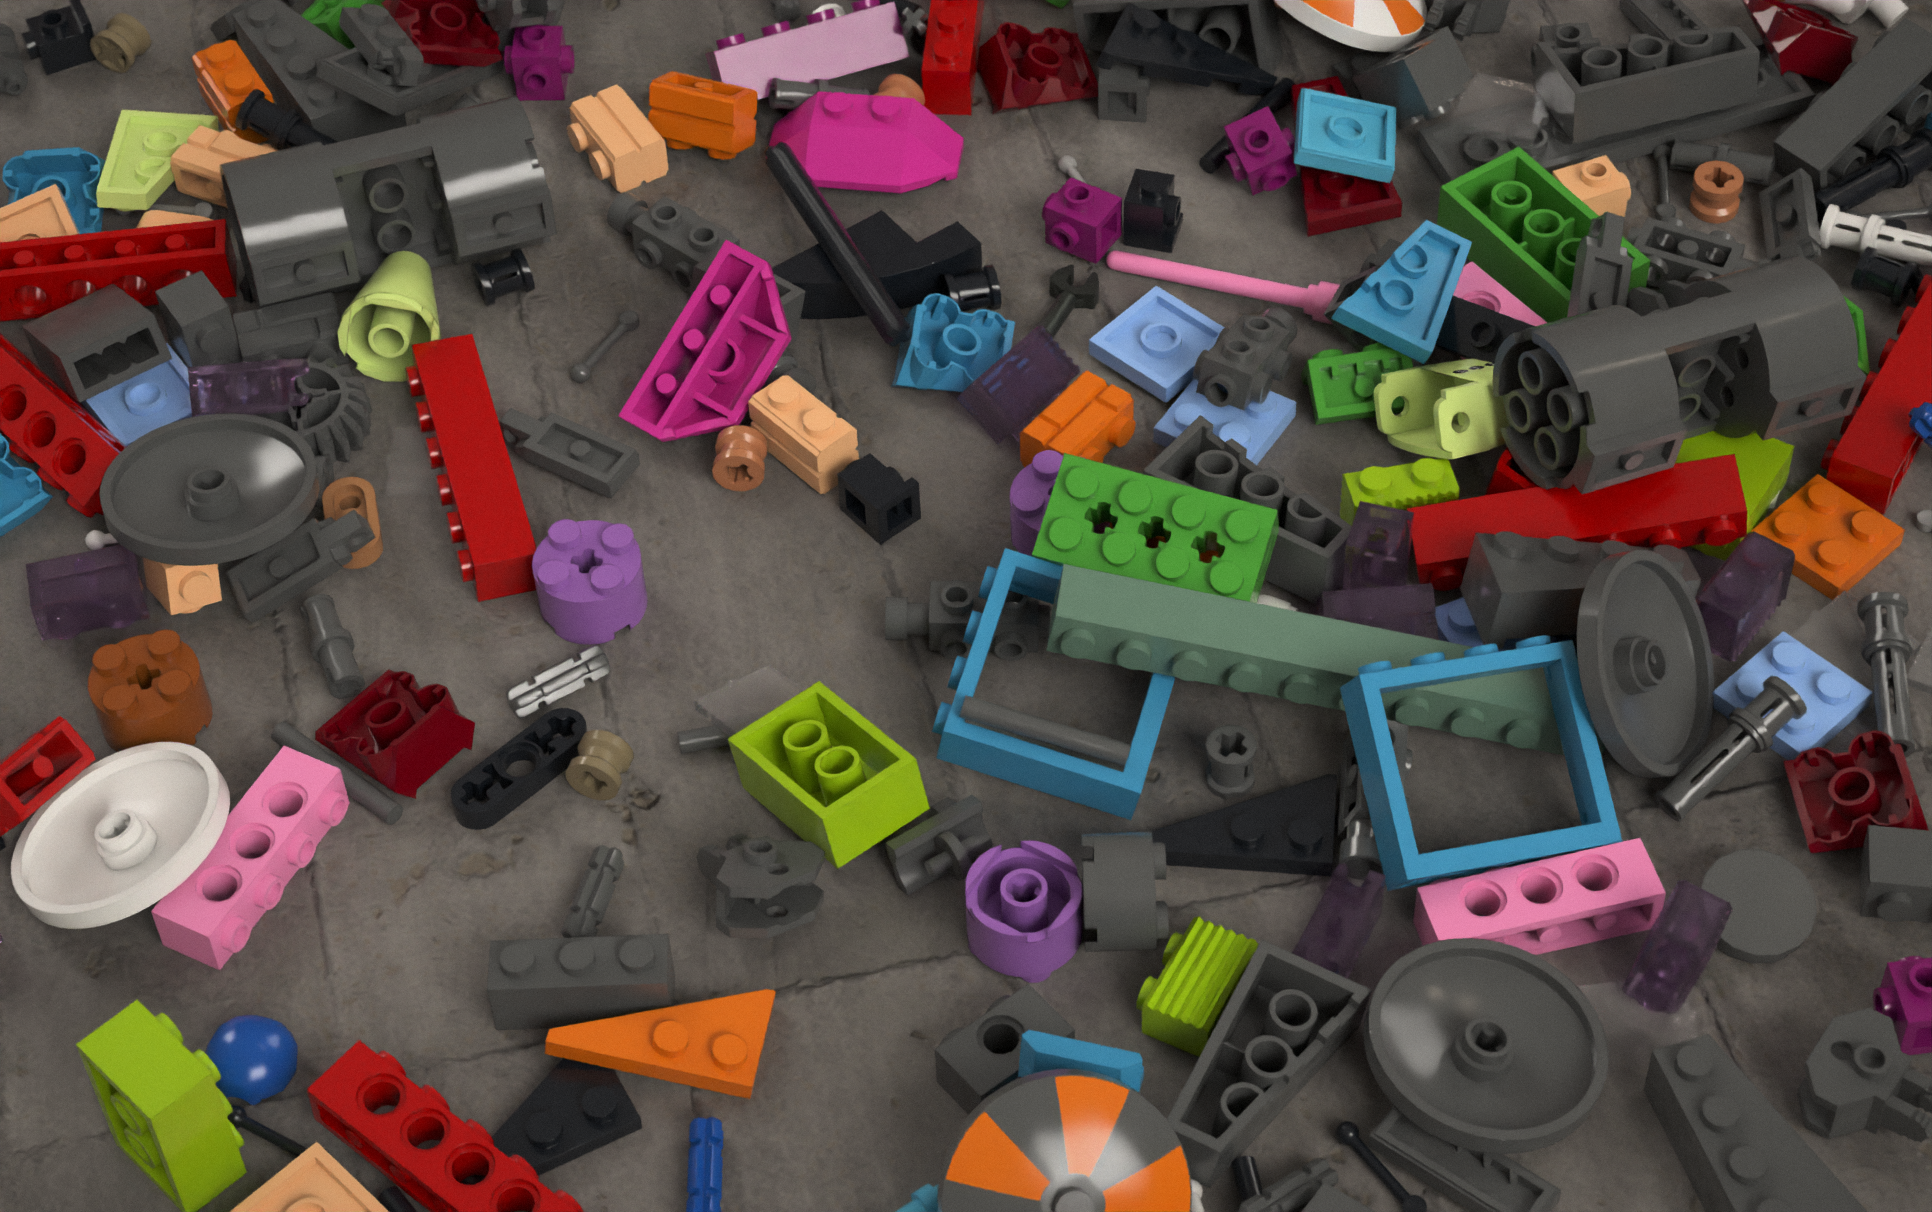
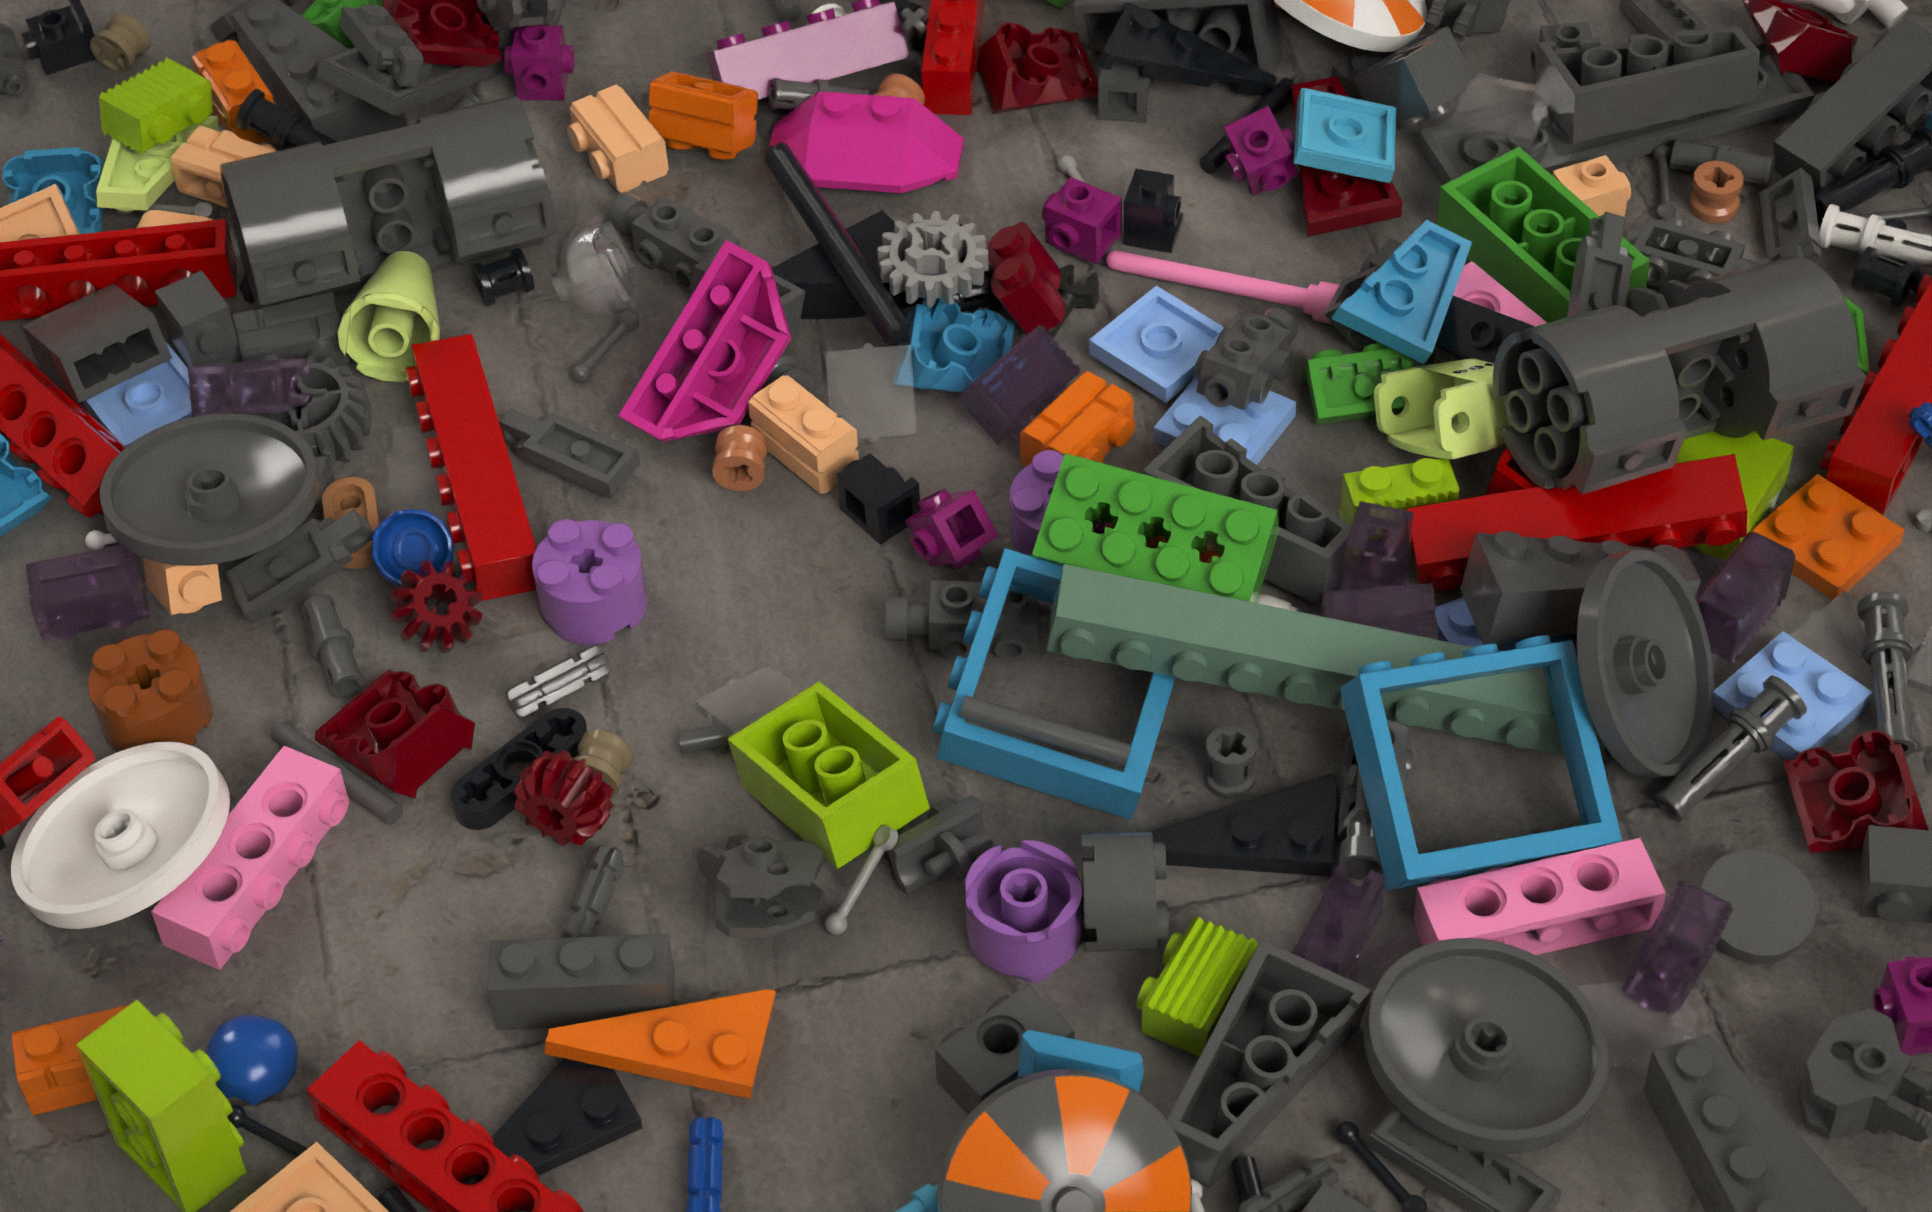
none -> orange brick [11,1004,130,1116]
none -> lime brick [99,57,213,155]
none -> blue hair [371,509,454,587]
none -> dark red gear [390,560,483,653]
none -> dark red gear [514,750,614,846]
none -> clear cylinder [551,214,644,318]
none -> light grey hinge [825,825,898,935]
none -> clear piece [826,343,917,444]
none -> light grey gear [877,211,989,307]
none -> magenta brick [905,488,999,569]
none -> dark red brick [987,221,1066,339]

